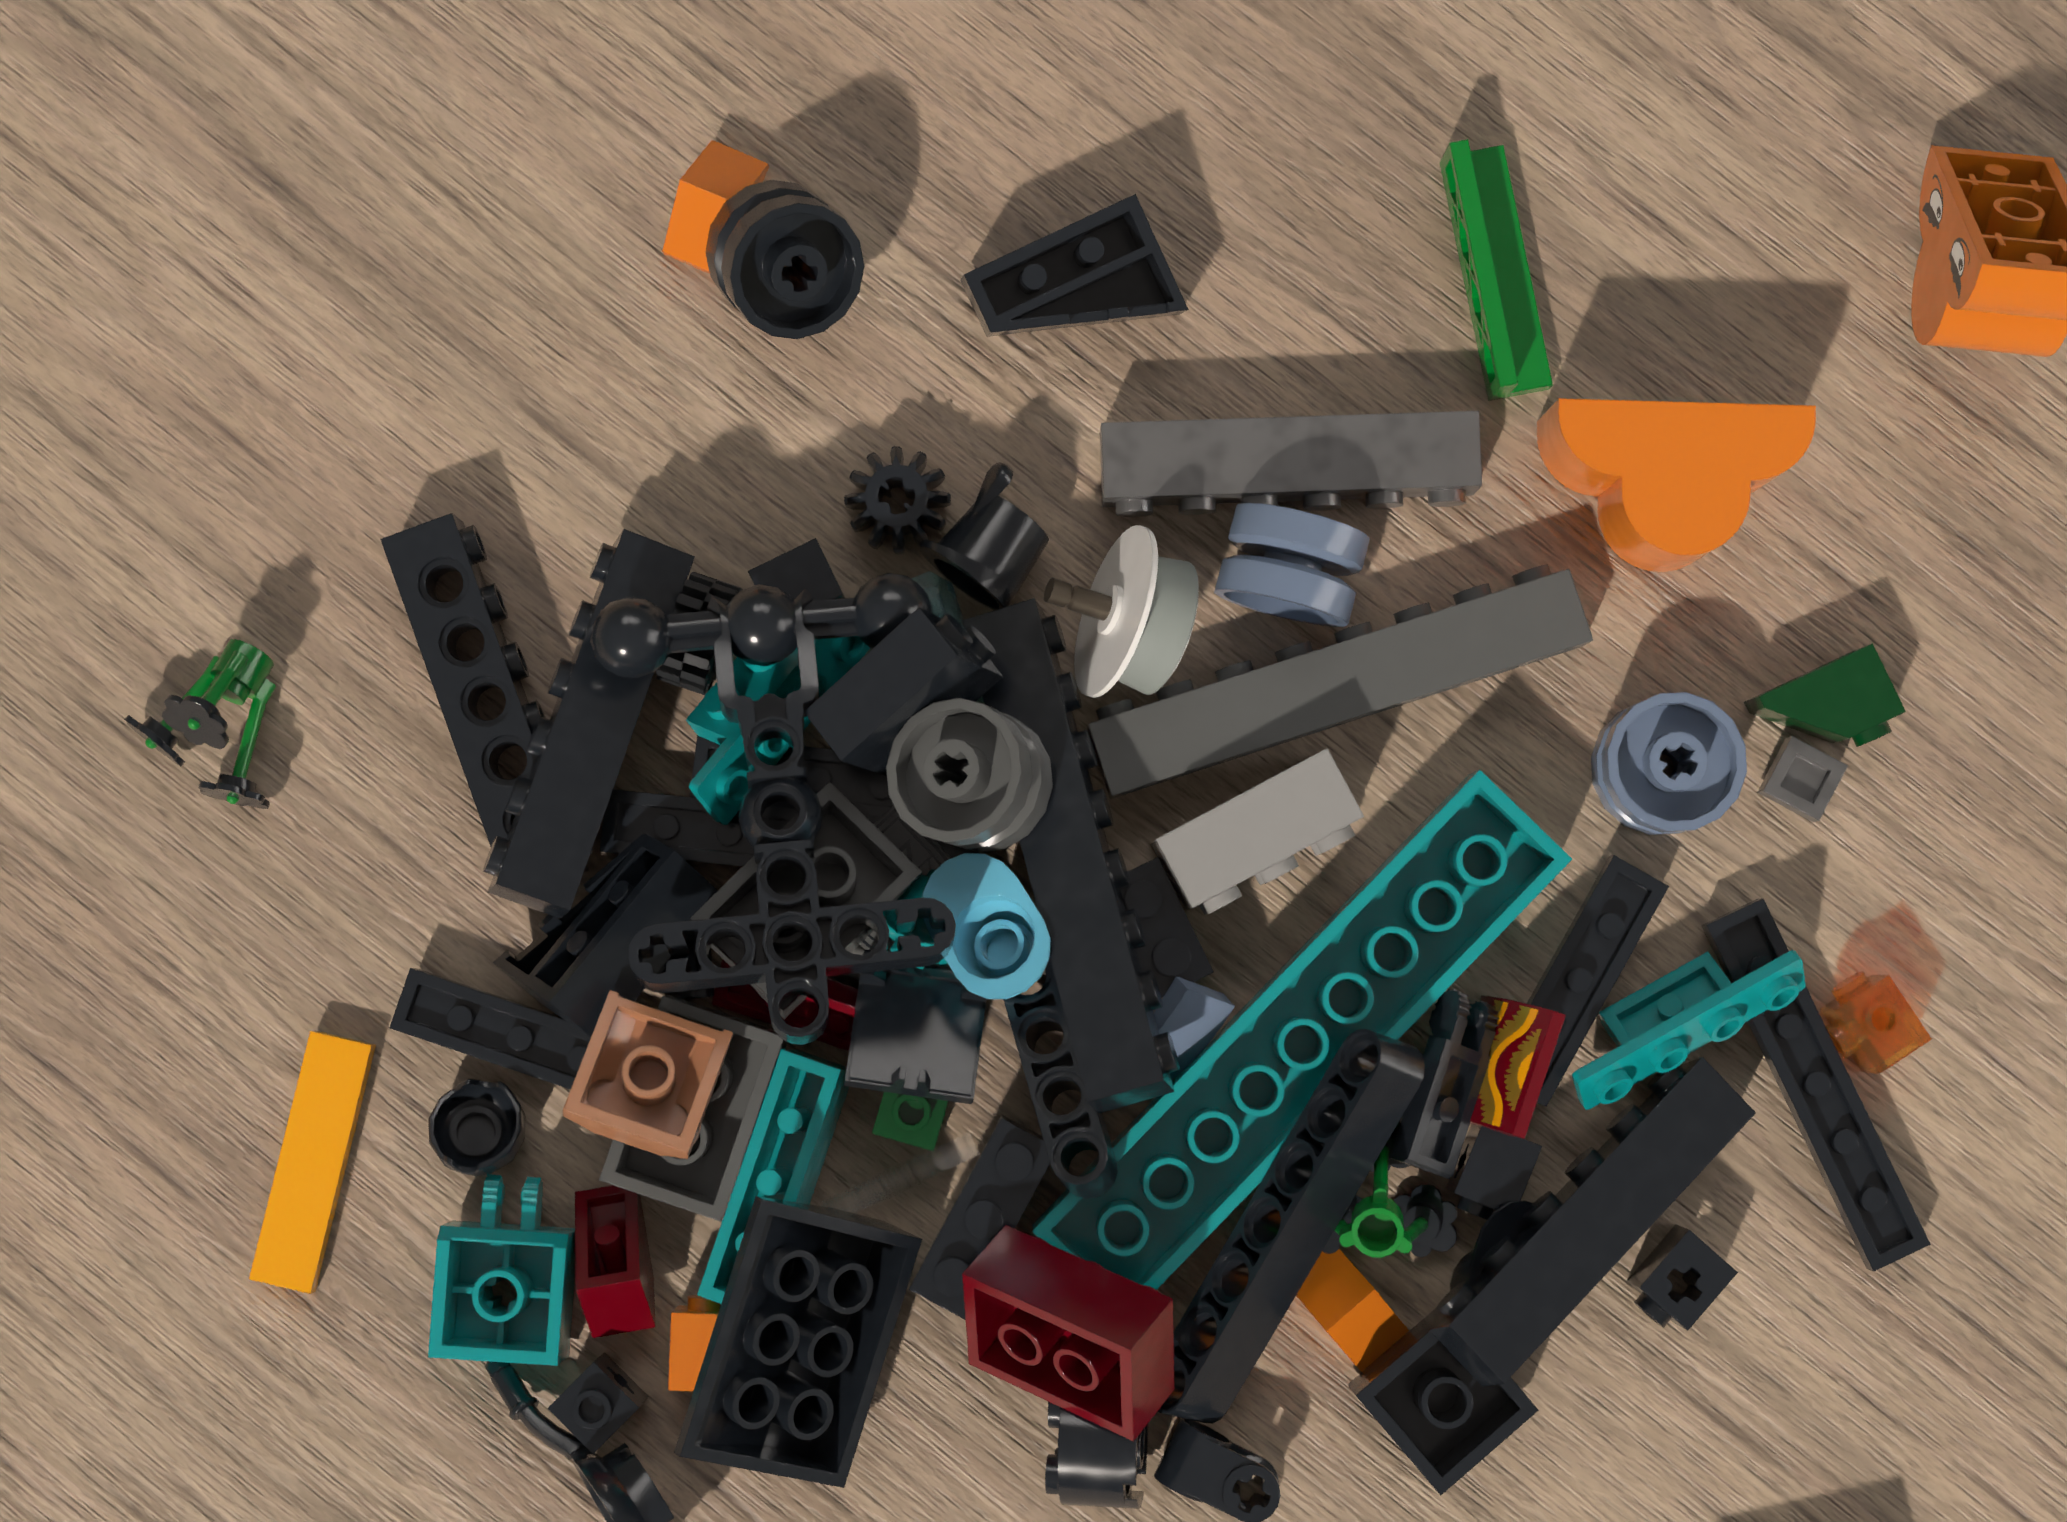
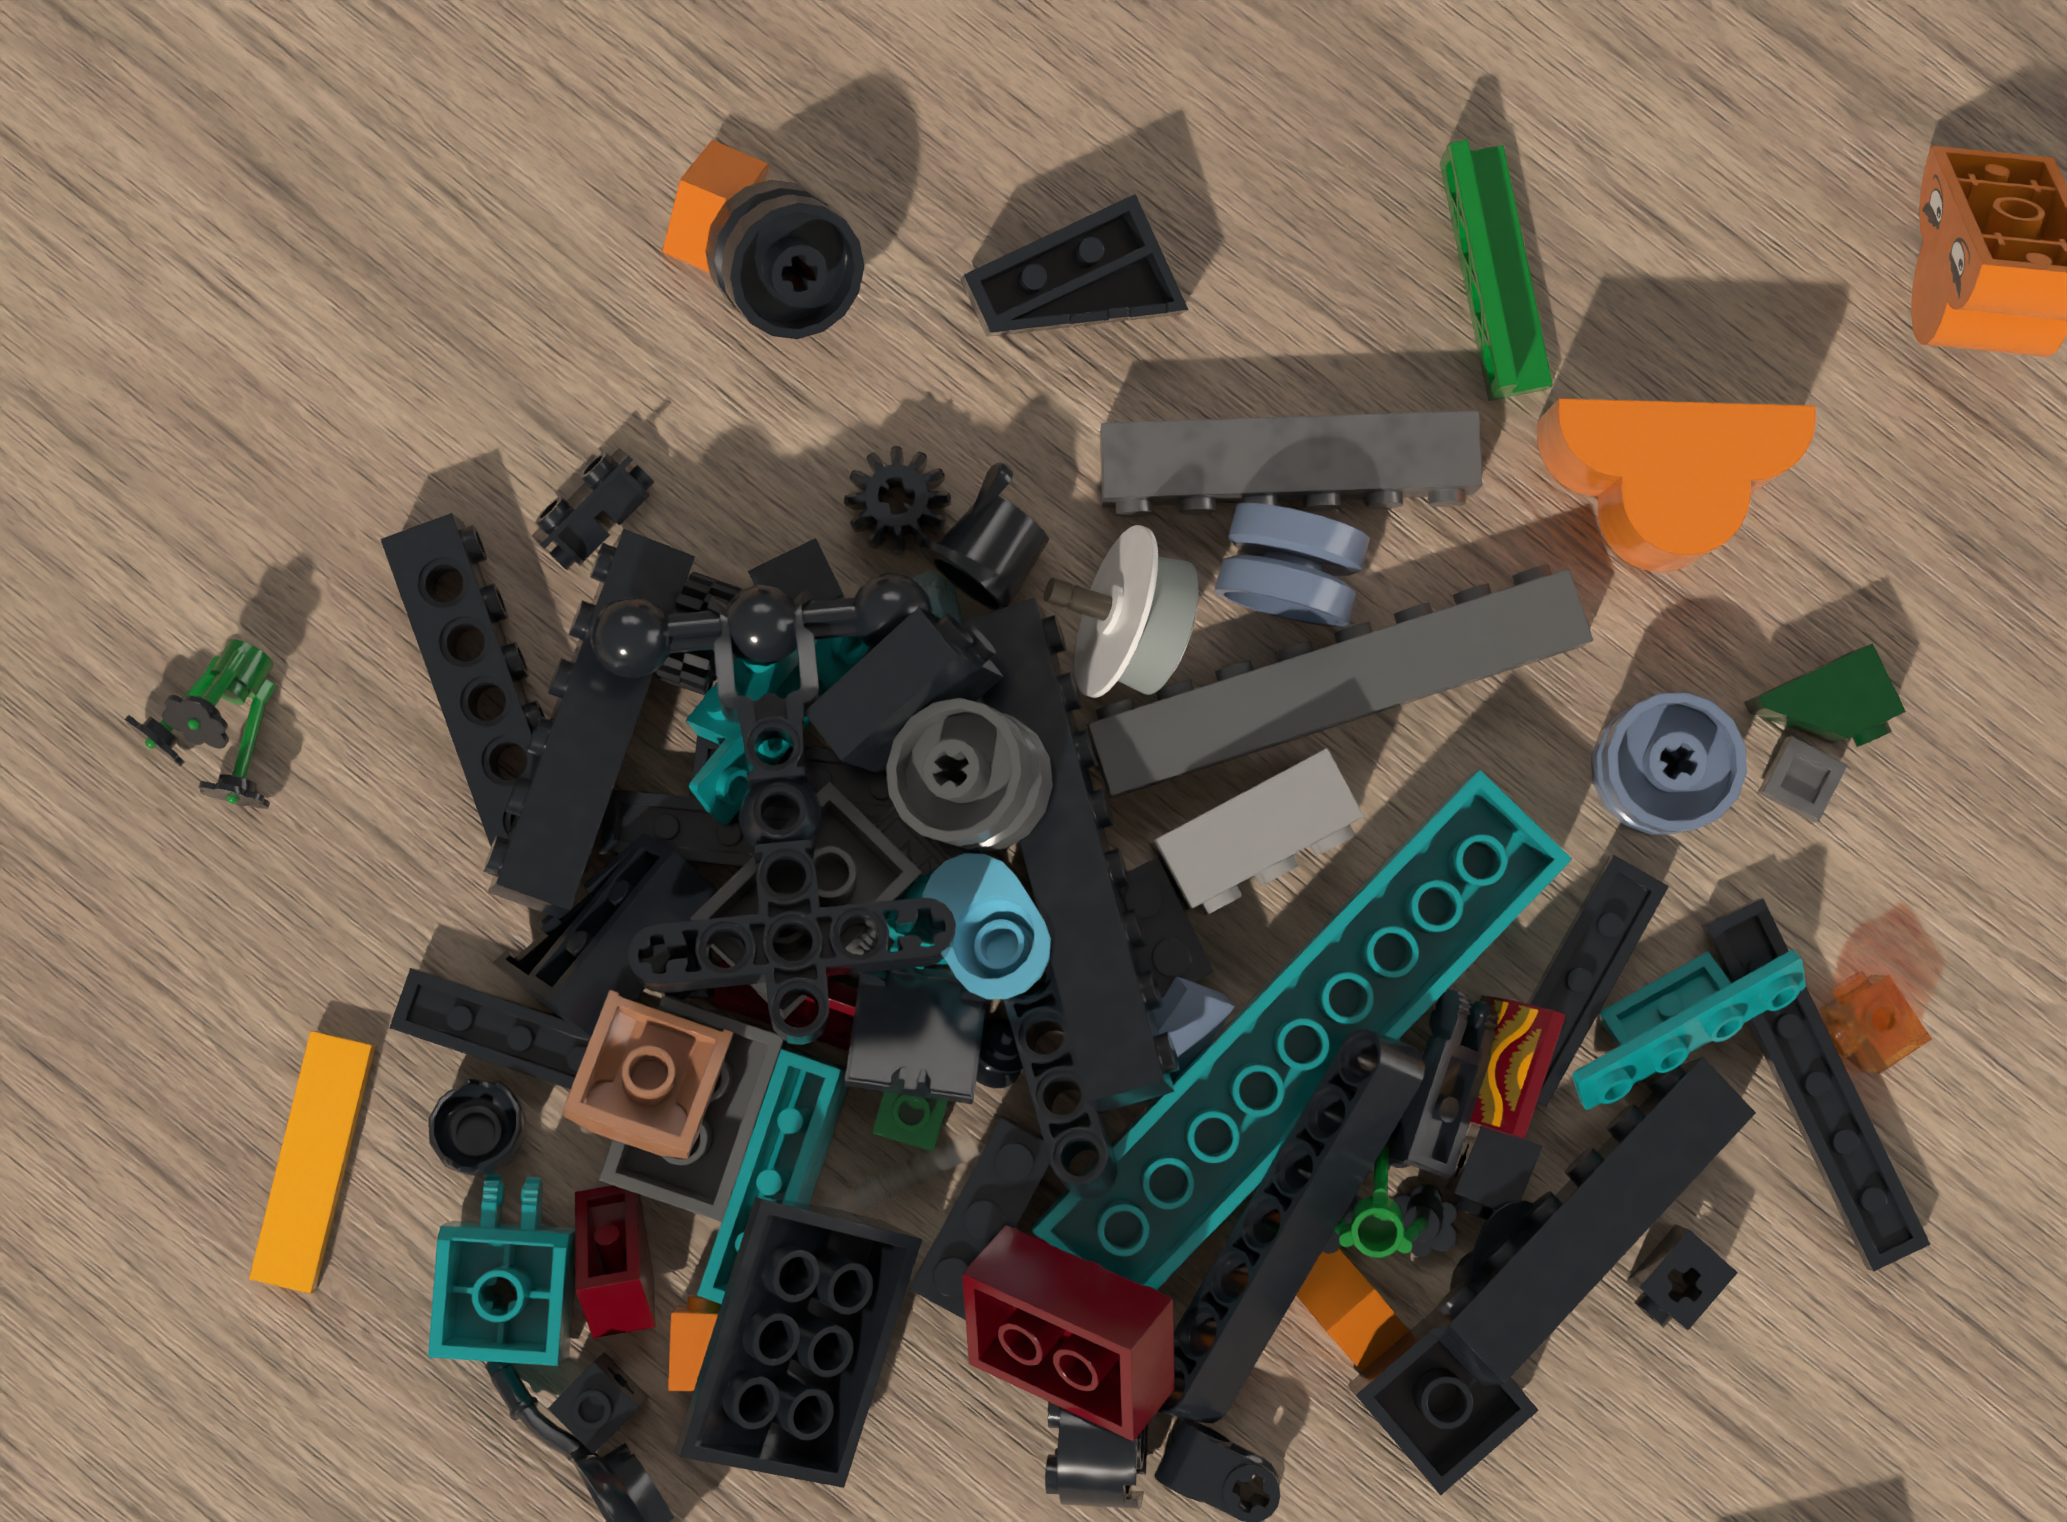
none -> black hinge [532,448,654,570]
none -> black wheel [976,1018,1023,1088]

